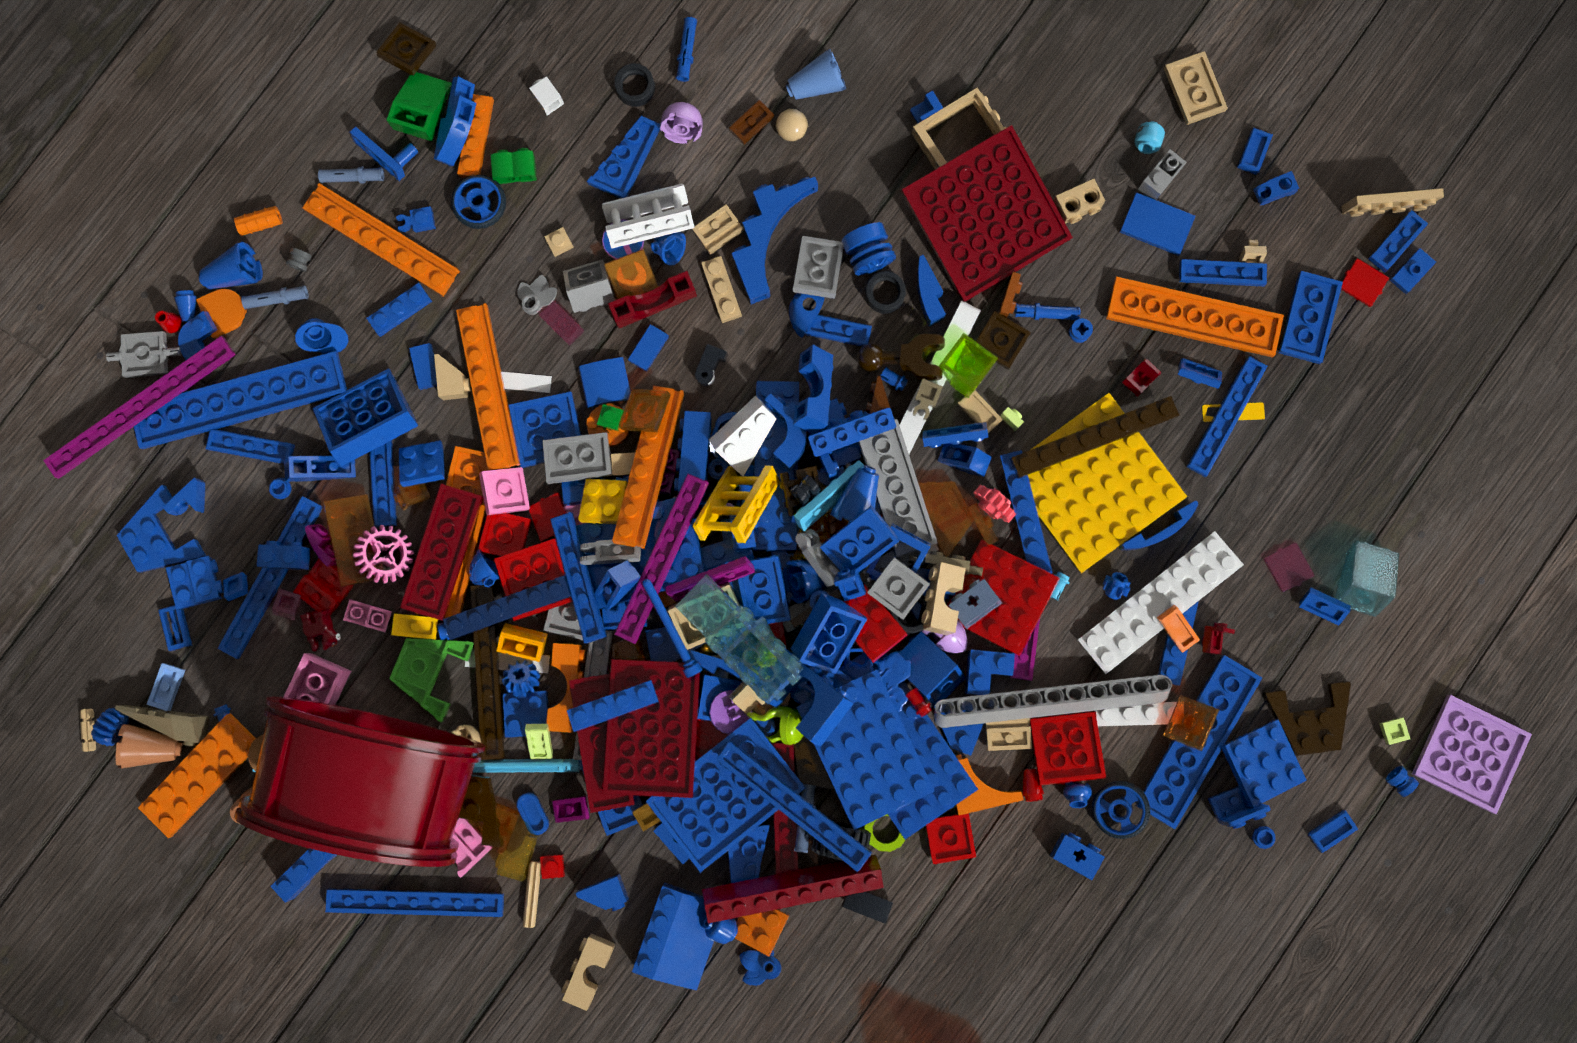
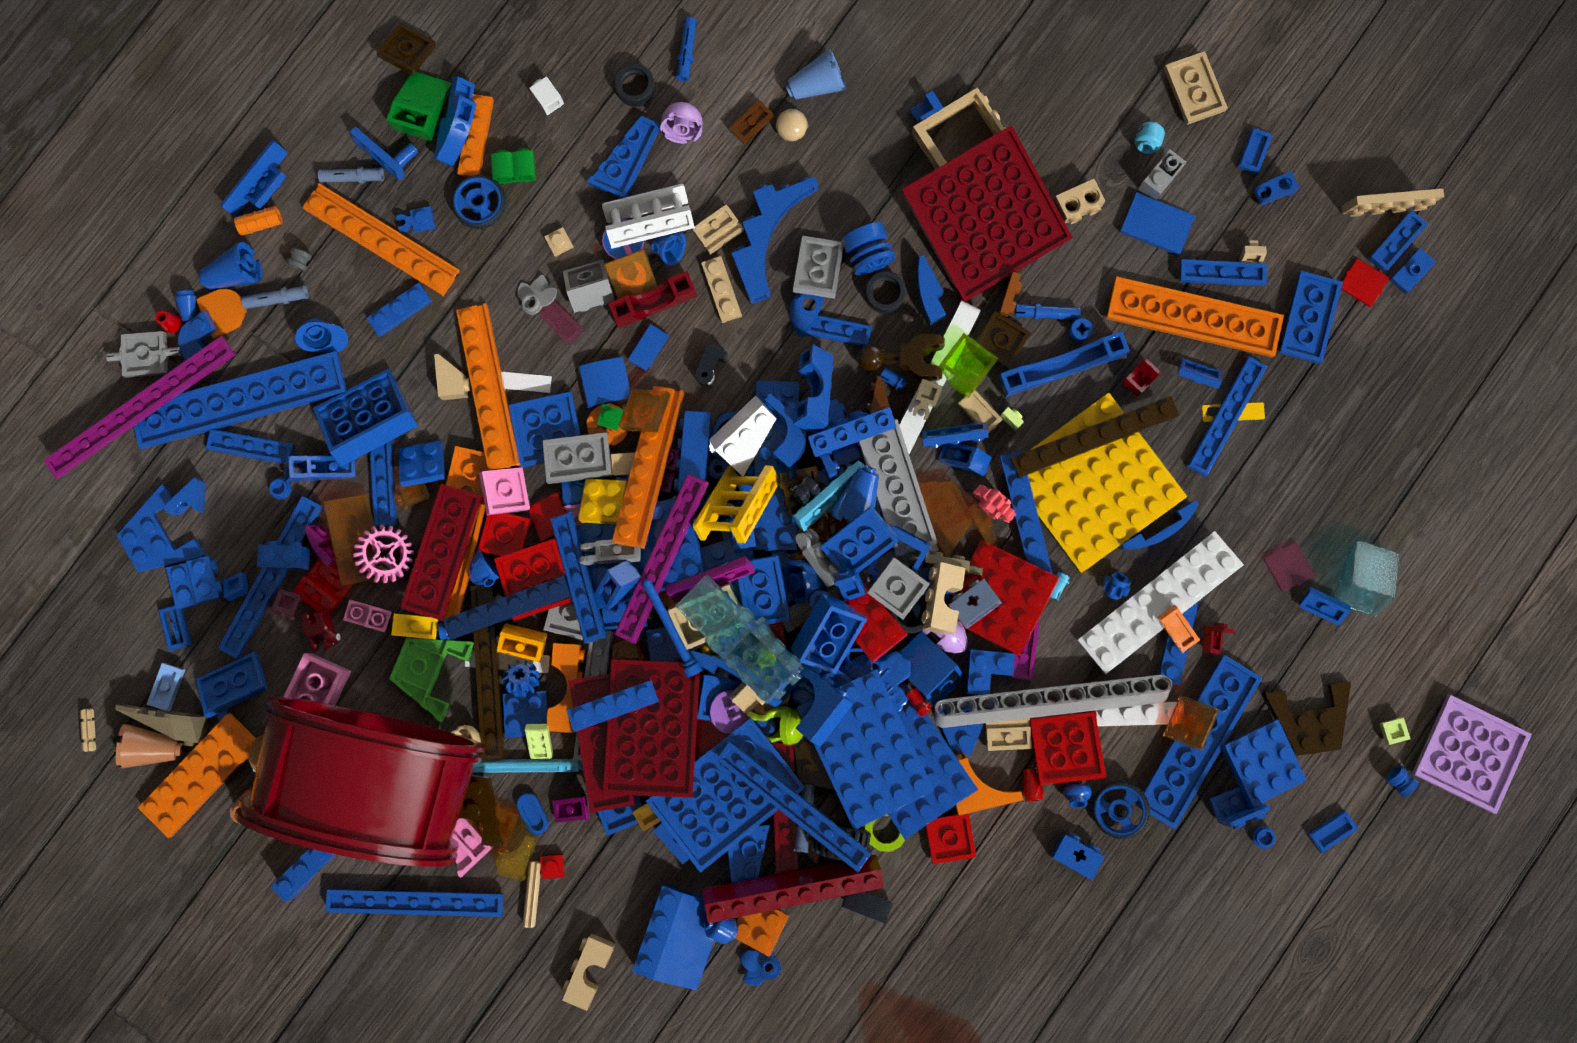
blue gear [91,708,129,746] -> none
blue tile [409,343,437,390] -> none
blue slope [576,874,629,911] -> none
none -> blue tile [196,651,268,718]
none -> blue bracket [220,140,288,217]
none -> blue arch [997,331,1130,398]

